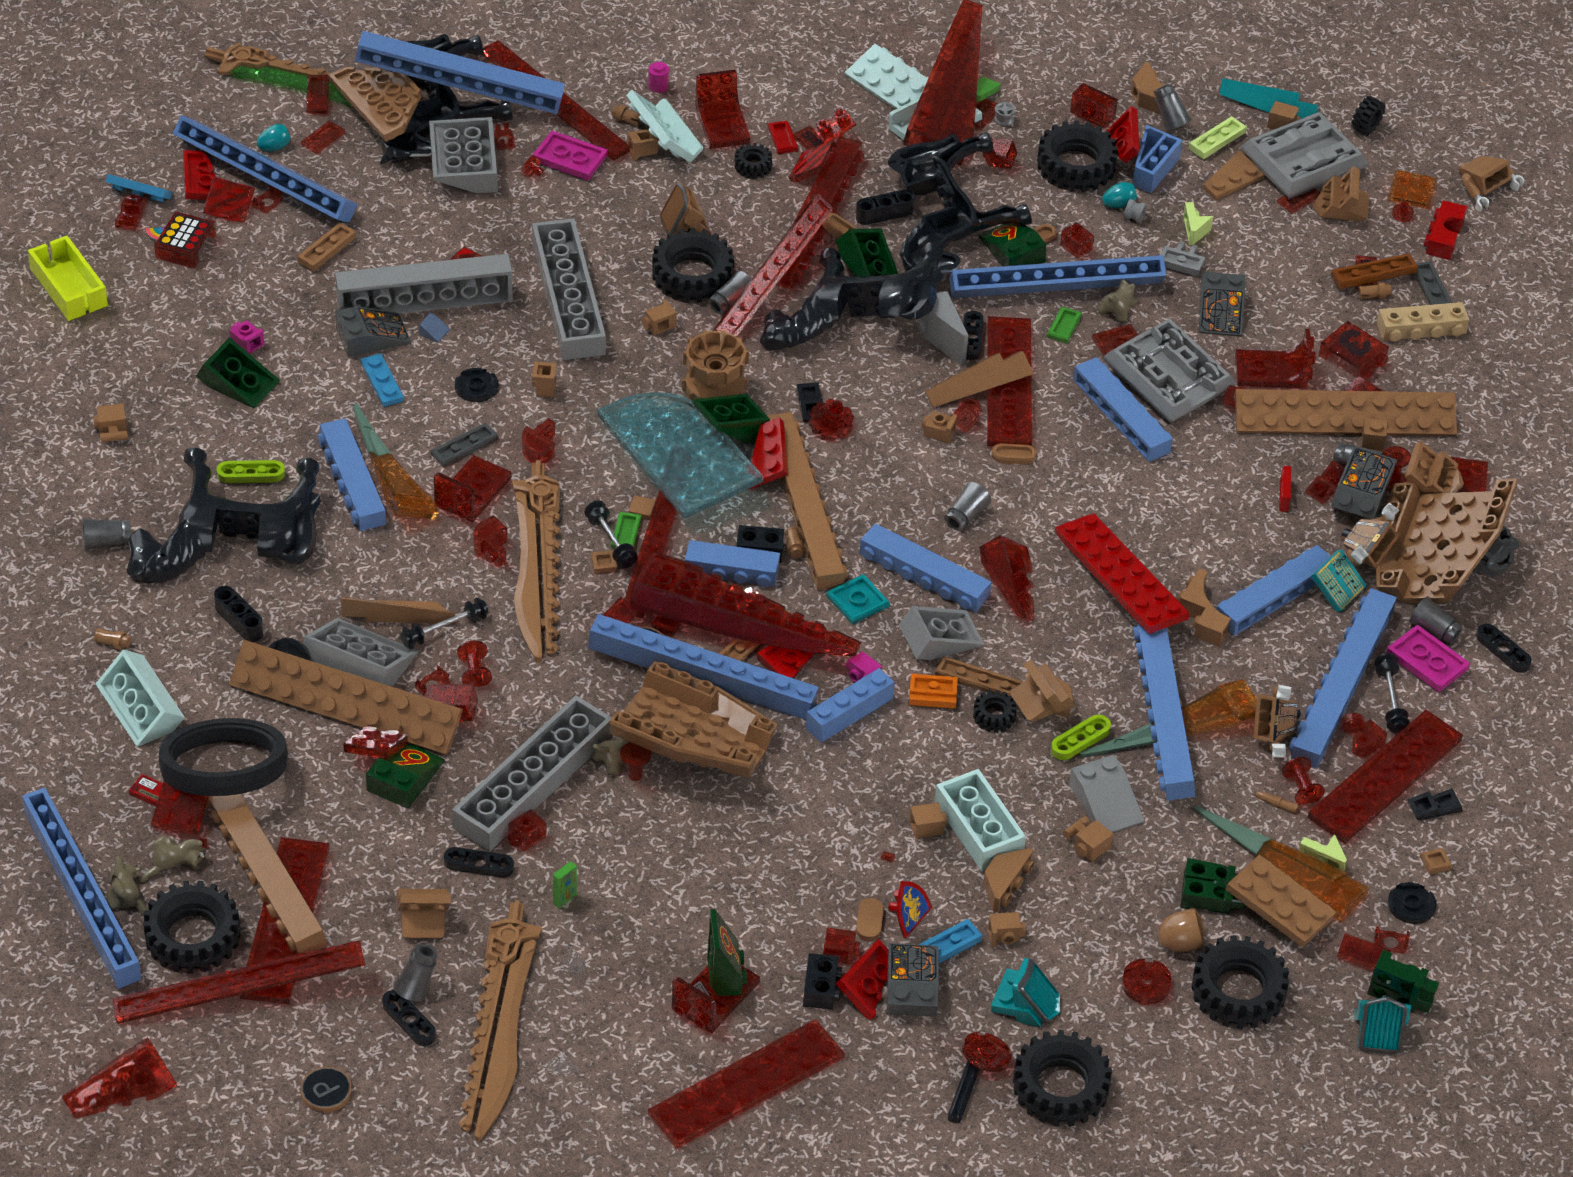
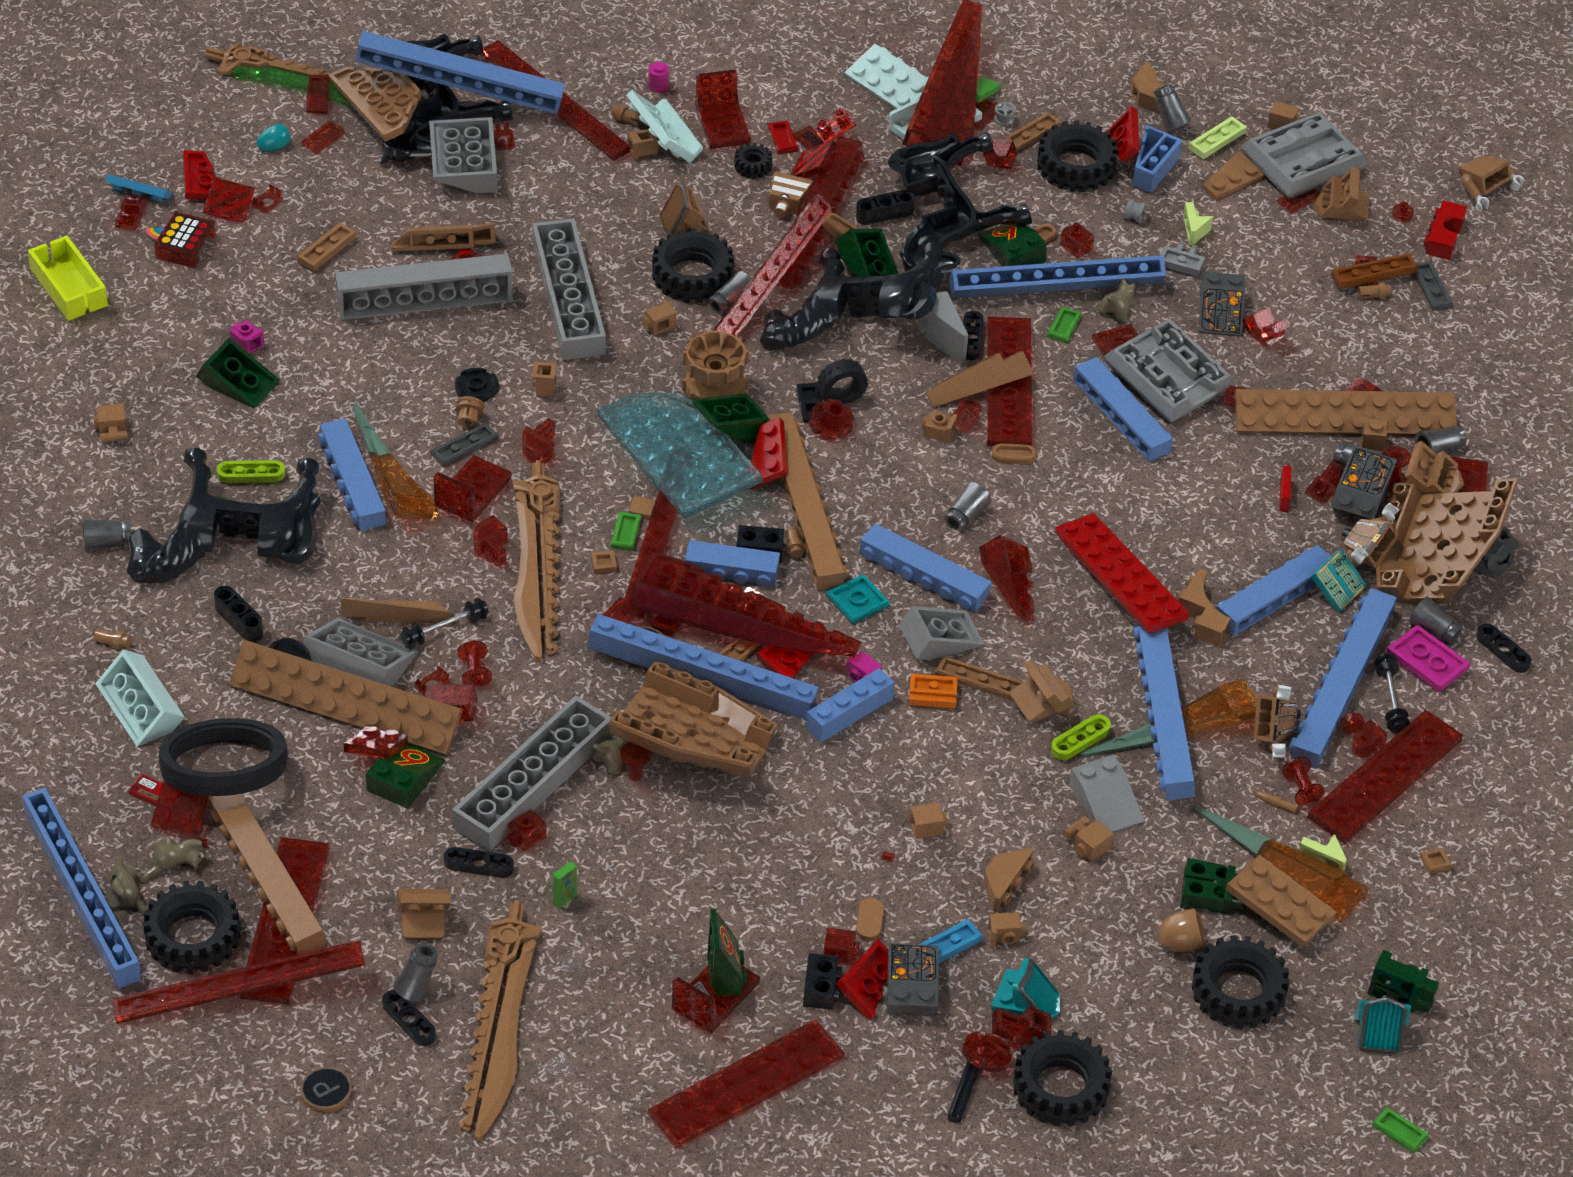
clear red wedge [61,1037,177,1119] -> none
medium blue brick [173,115,358,223] -> none
dark grey slope [335,306,411,357] -> none
dark azure plate [360,353,404,407] -> none
sand blue slope [419,312,450,343] -> none
clear red tile [521,155,544,177] -> none
dark pink plate [532,130,608,181] -> none
black axle [584,500,638,568] -> none
shield [888,881,932,939] -> none
light aqua brick [935,769,1026,871] -> none
black tyre [973,690,1017,733] -> none
clear red brick [1070,83,1118,129] -> none
teal animal [1102,182,1137,208] -> none
clear red plate [1121,959,1172,1005] -> none
teal wedge [1219,78,1320,119] -> none
clear red bracket [1235,329,1316,389] -> none
clear red panel [1319,321,1389,382] -> none
clear red plate [1337,933,1393,970] -> none
black tyre [1351,96,1386,136] -> none
clear red piece [1374,925,1410,954] -> none
tan brick [1377,302,1469,342] -> none
black tile [1387,882,1437,924] -> none
clear orange plate [1388,170,1436,209] -> none
black slope [1407,788,1462,820] -> none
none -> medium nougat wedge [391,222,496,252]
none -> medium nougat piece [455,396,485,427]
none -> medium nougat torso [769,171,813,218]
none -> black tyre [817,359,868,406]
none -> clear red brick [992,1006,1051,1048]
none -> medium nougat tile [1003,112,1062,153]
none -> clear red brick [1242,307,1291,347]
none -> bright green tile [1372,1107,1429,1154]
none -> flat silver plant [1415,426,1467,454]

